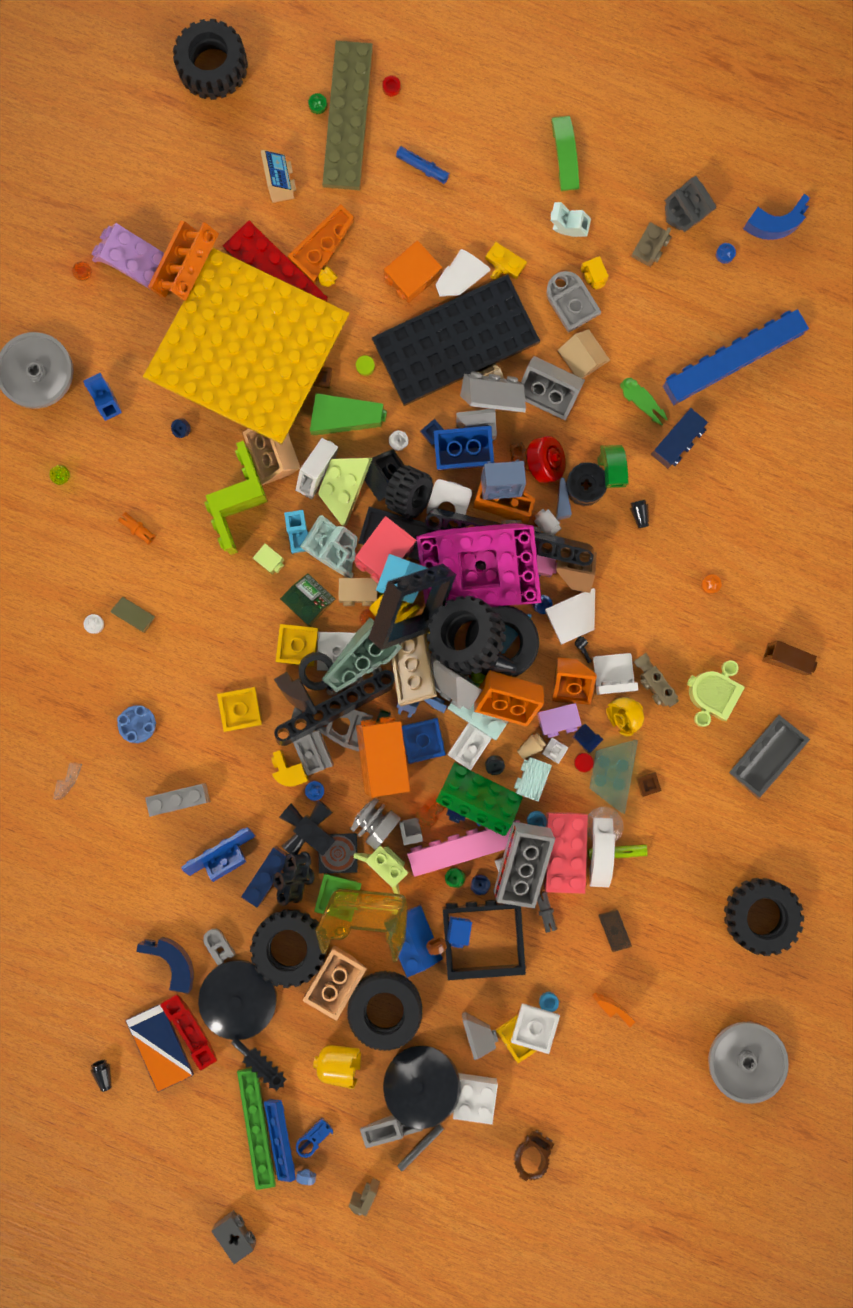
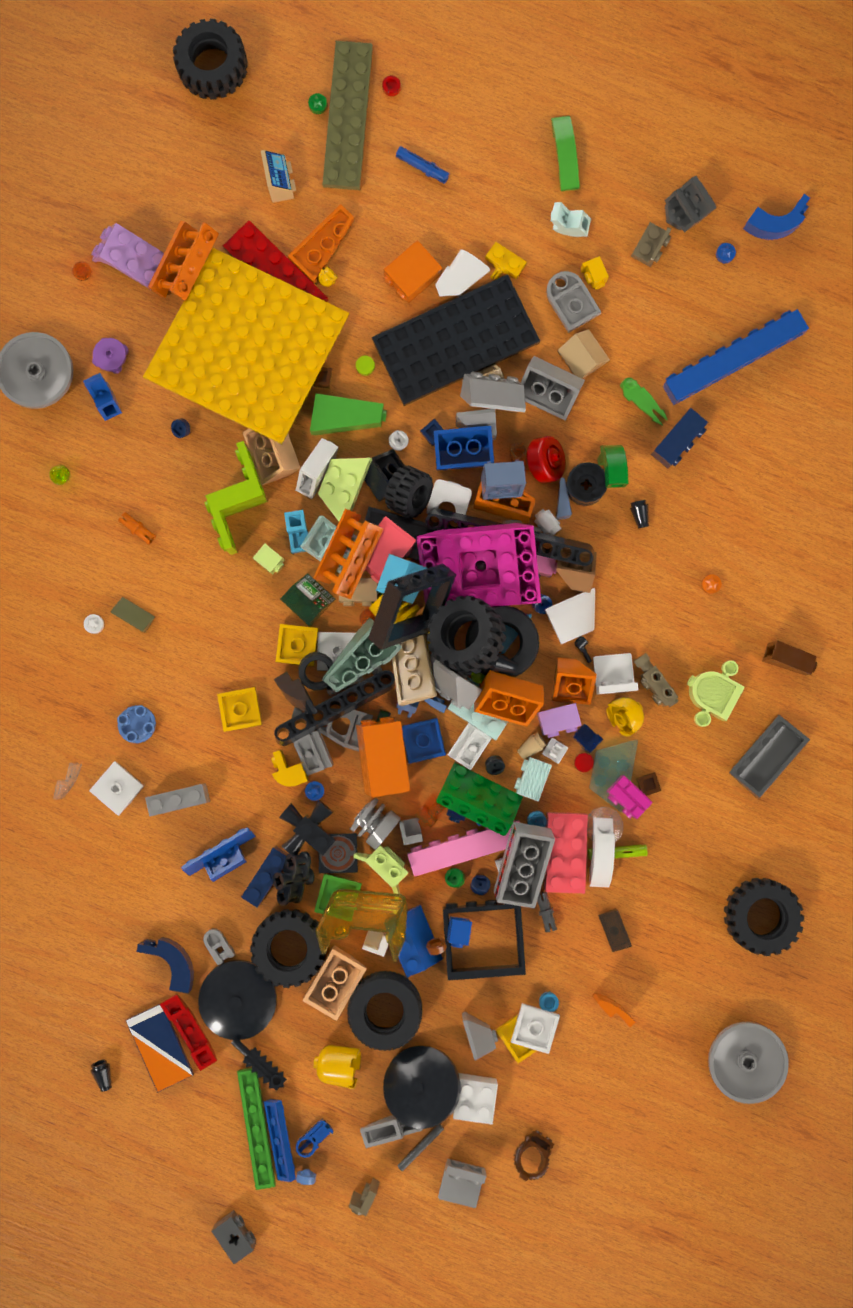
none -> white plate [89,761,144,816]
none -> medium lavender piece [92,338,129,374]
none -> orange fence [313,508,383,599]
none -> panel [362,928,390,957]
none -> light grey bracket [438,1158,486,1208]
none -> dark pink brick [606,775,653,819]

